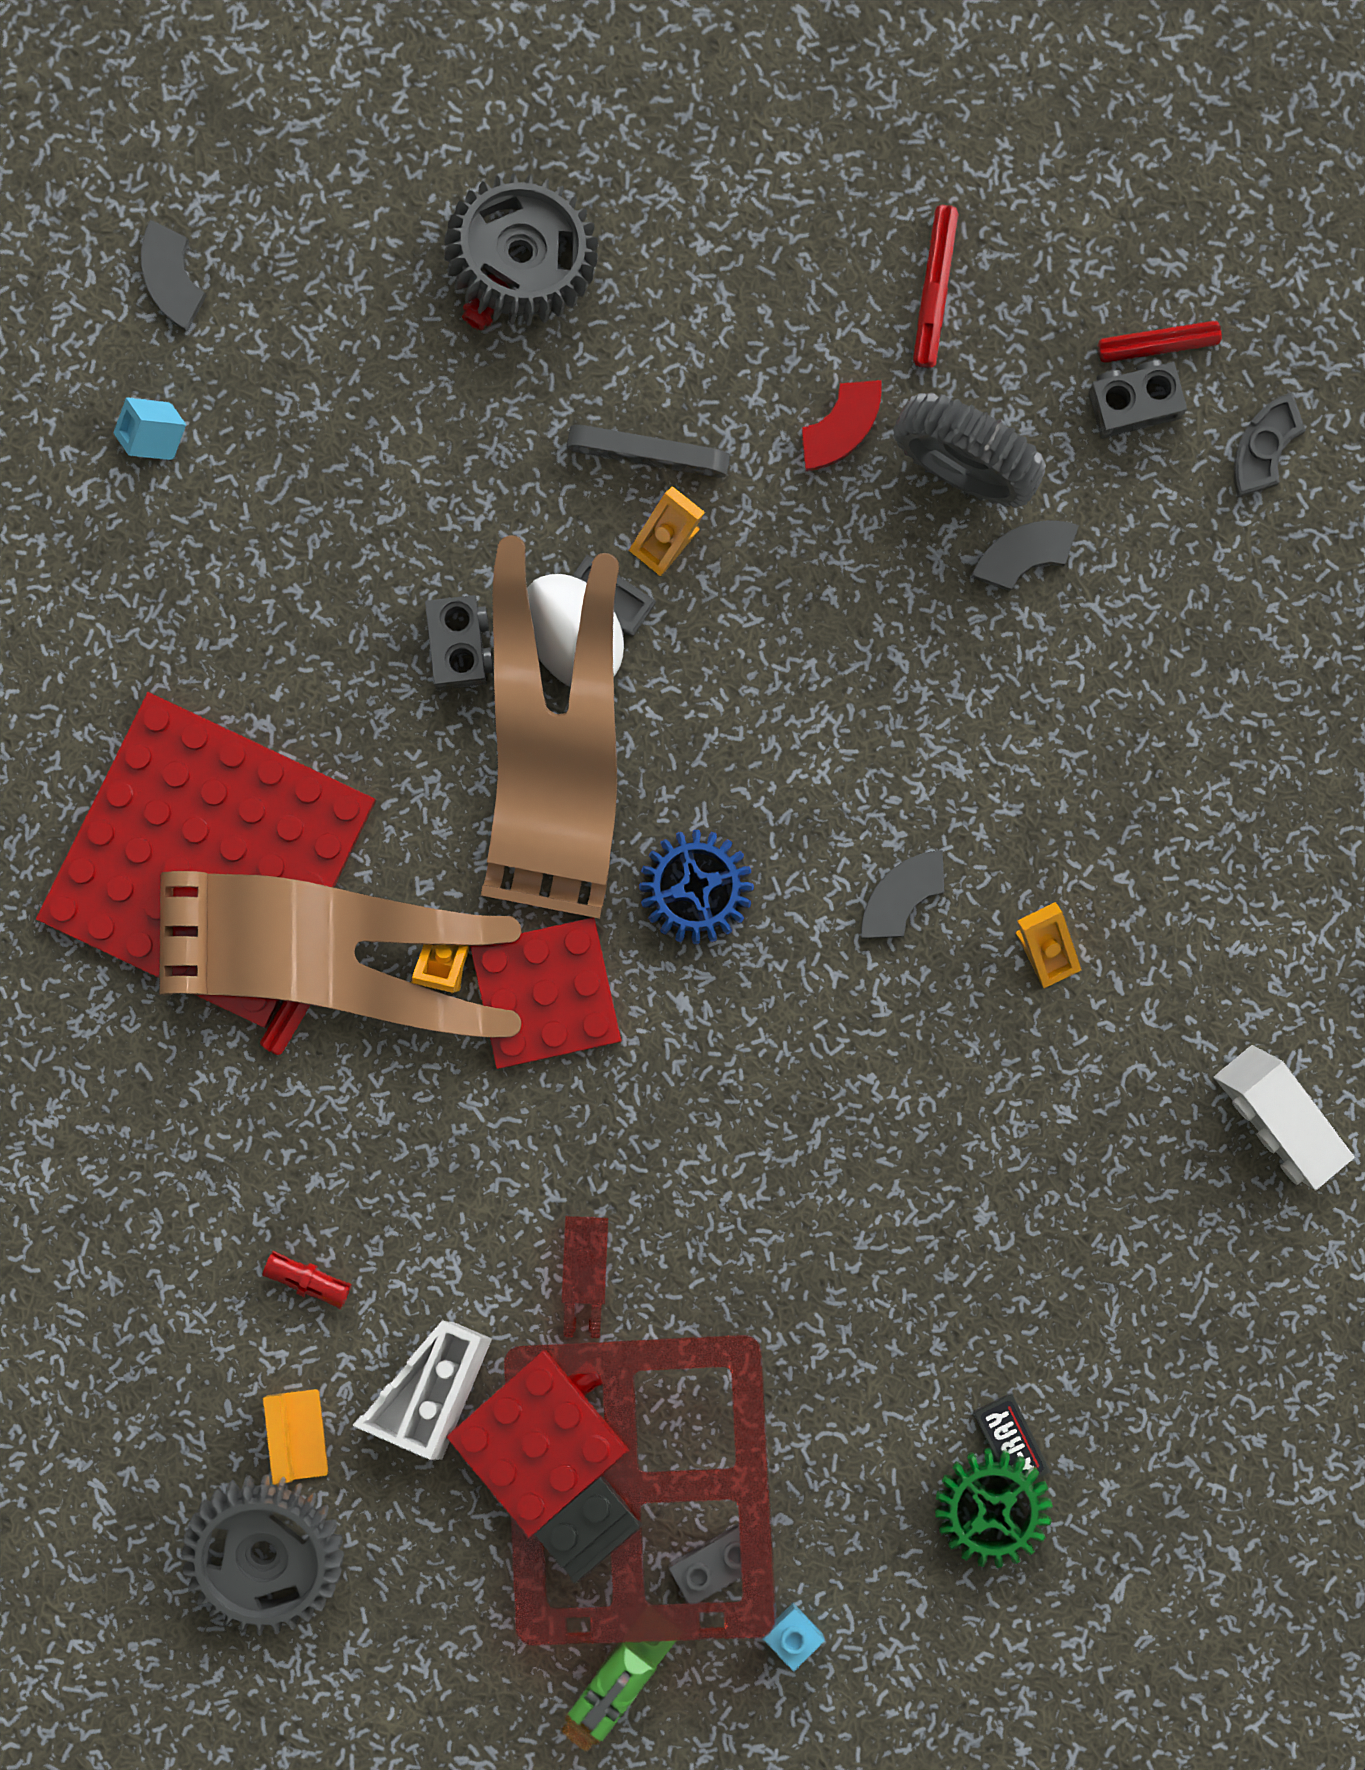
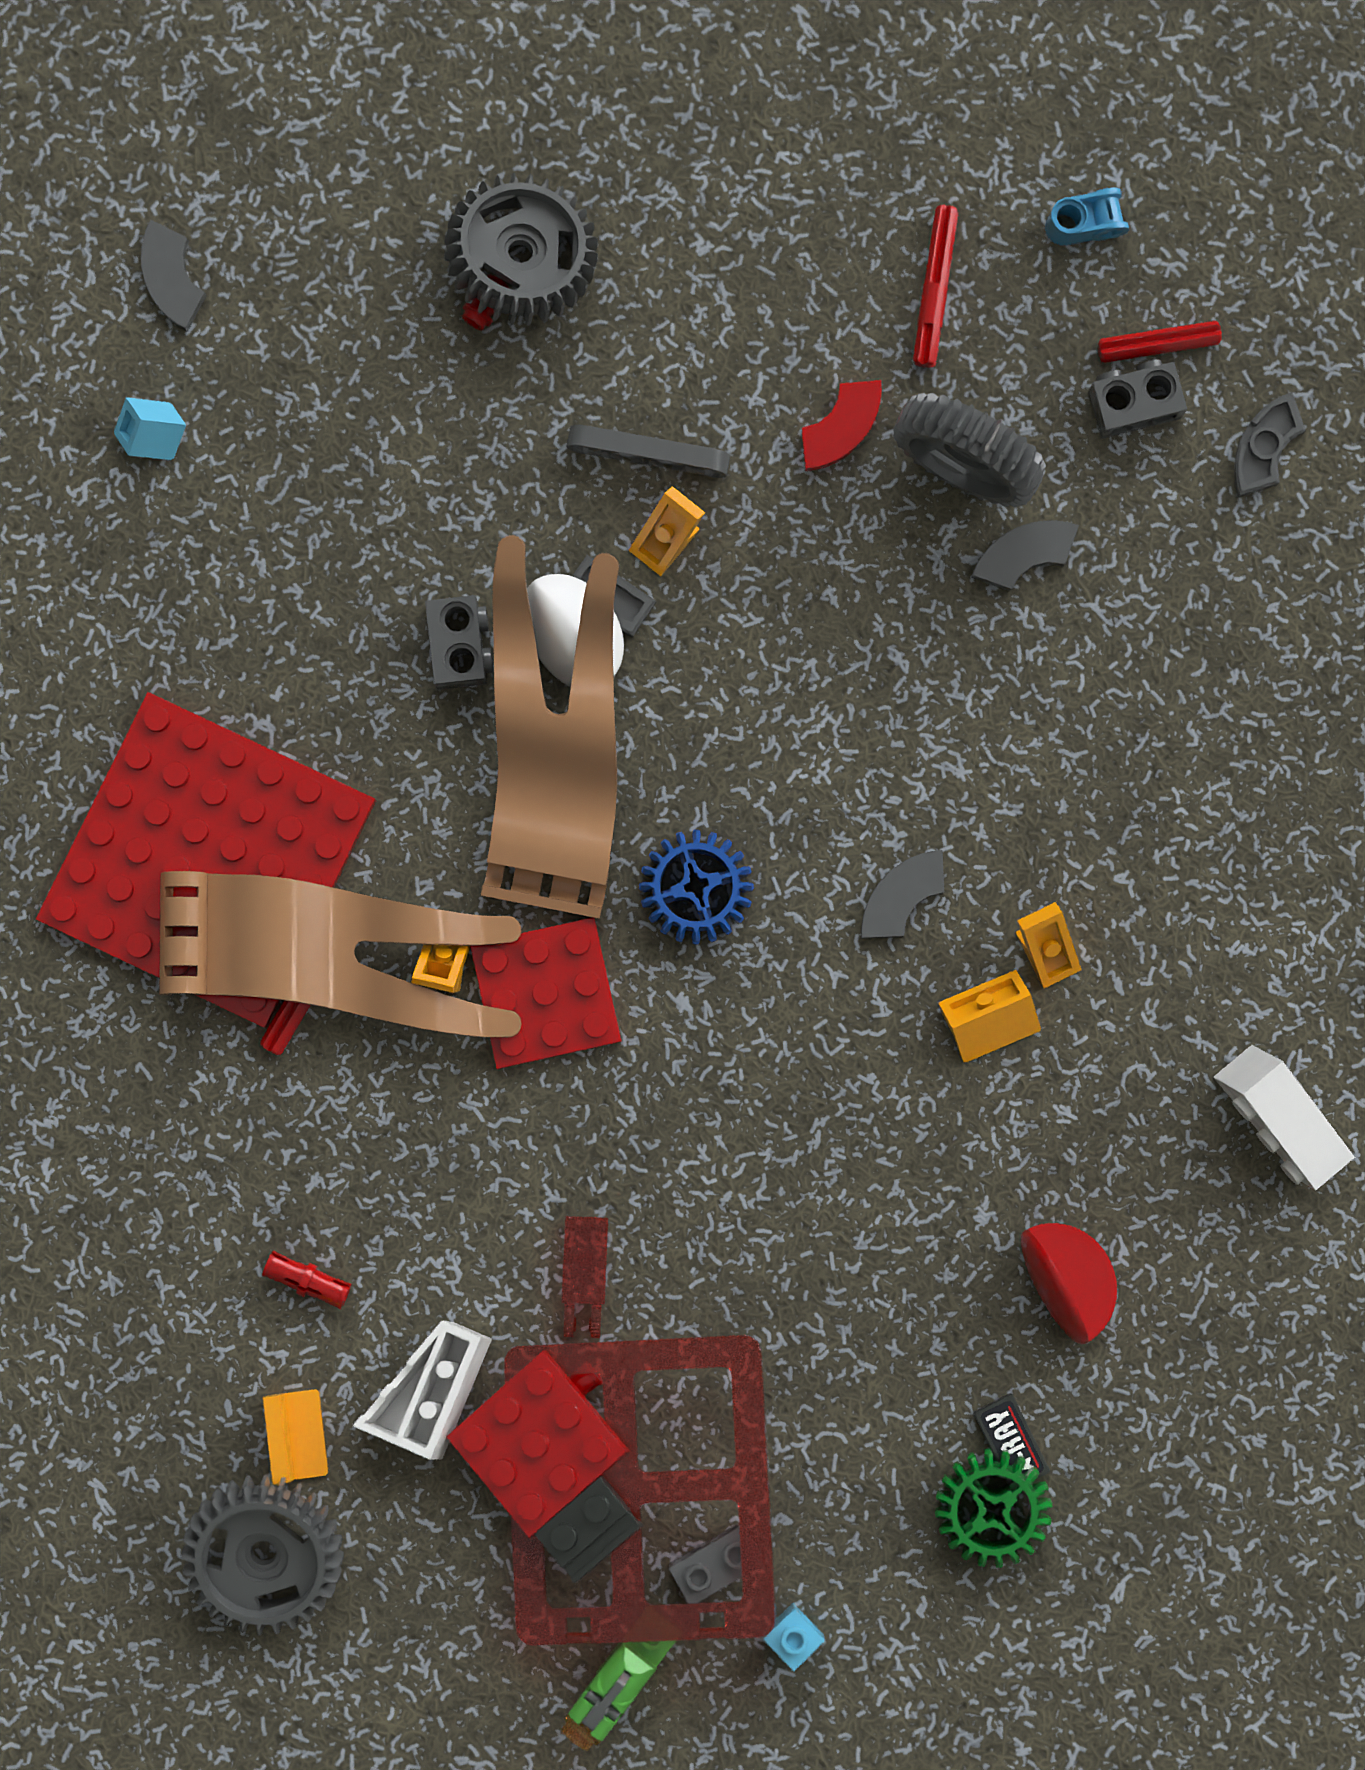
none -> light orange panel [938,970,1041,1062]
none -> red piece [1021,1223,1117,1344]
none -> dark azure piece [1045,188,1129,245]

